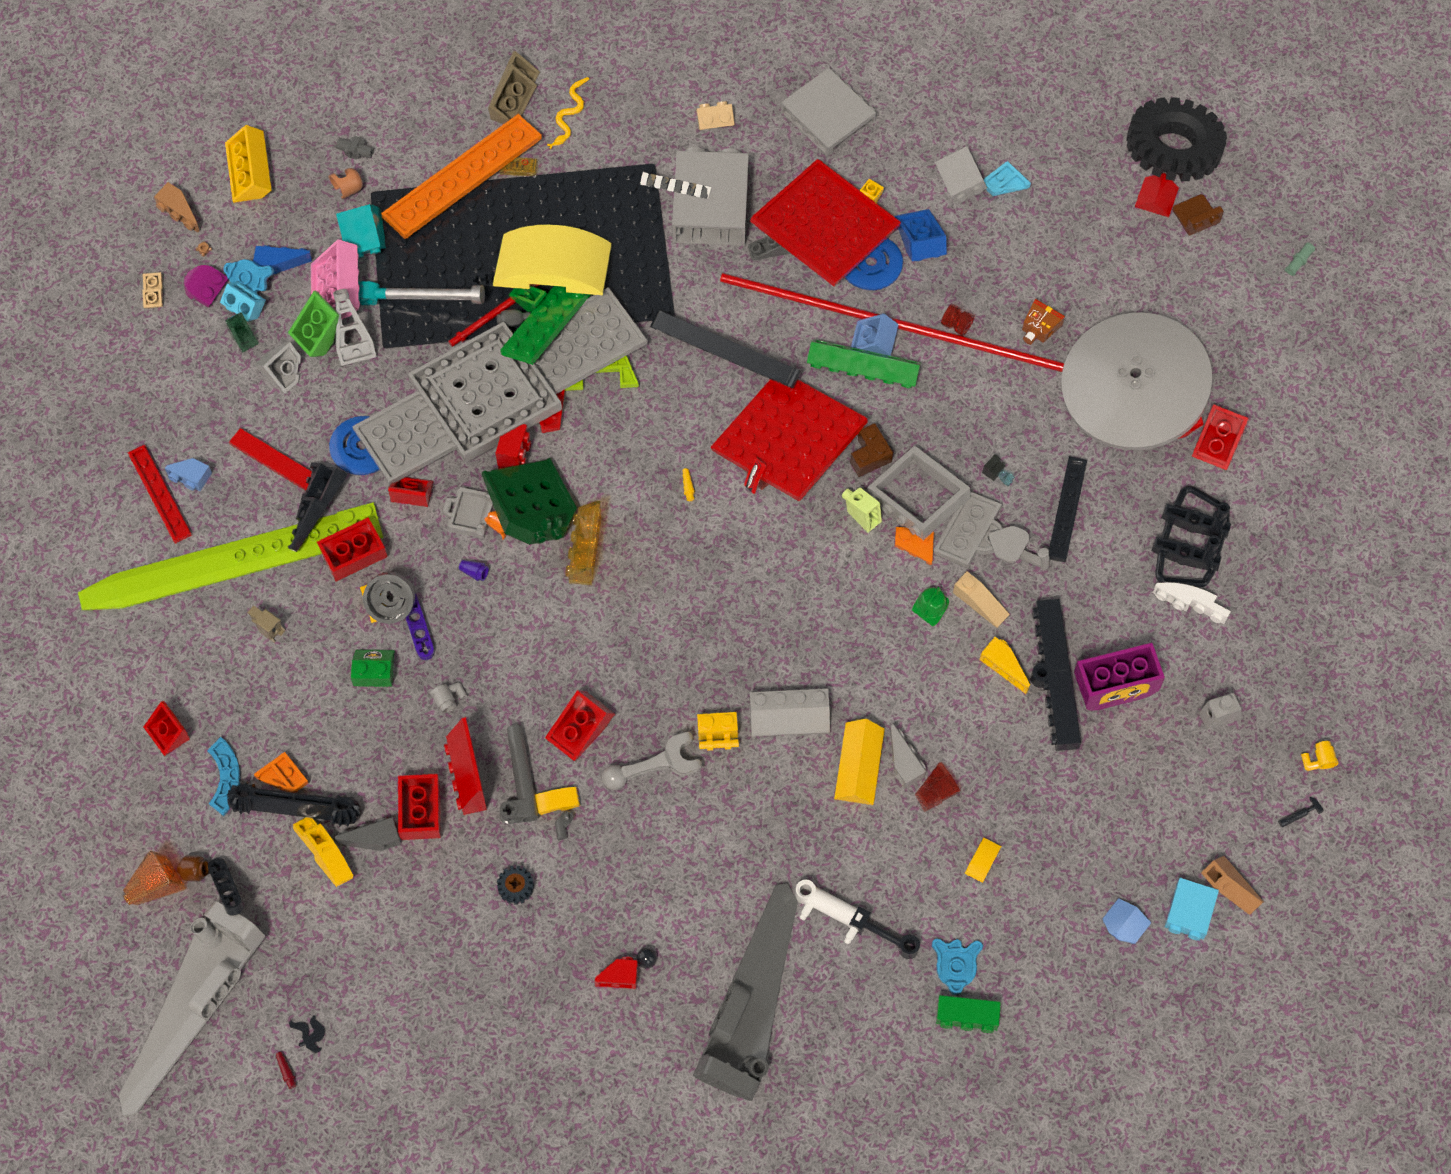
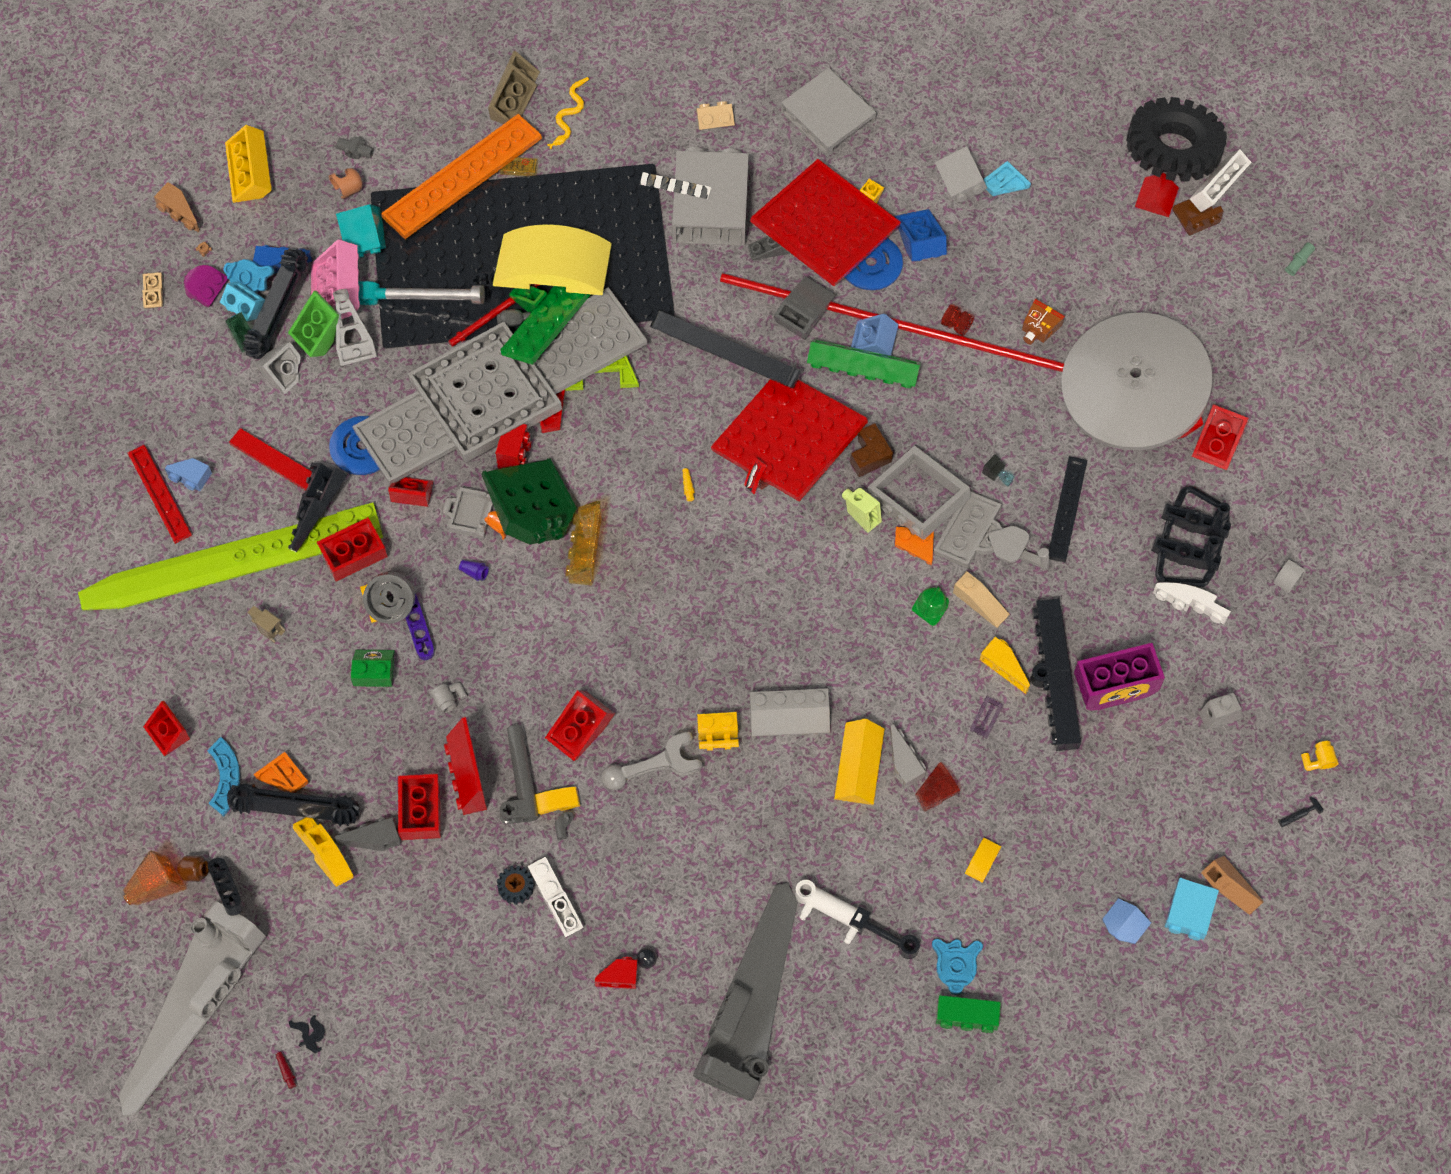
none -> black arm [242,248,309,359]
none -> white slope [528,857,584,937]
none -> dark grey slope [774,276,836,340]
none -> clear purple tile [969,696,1004,739]
none -> white brick [1190,149,1251,212]
none -> light grey brick [1273,559,1305,593]

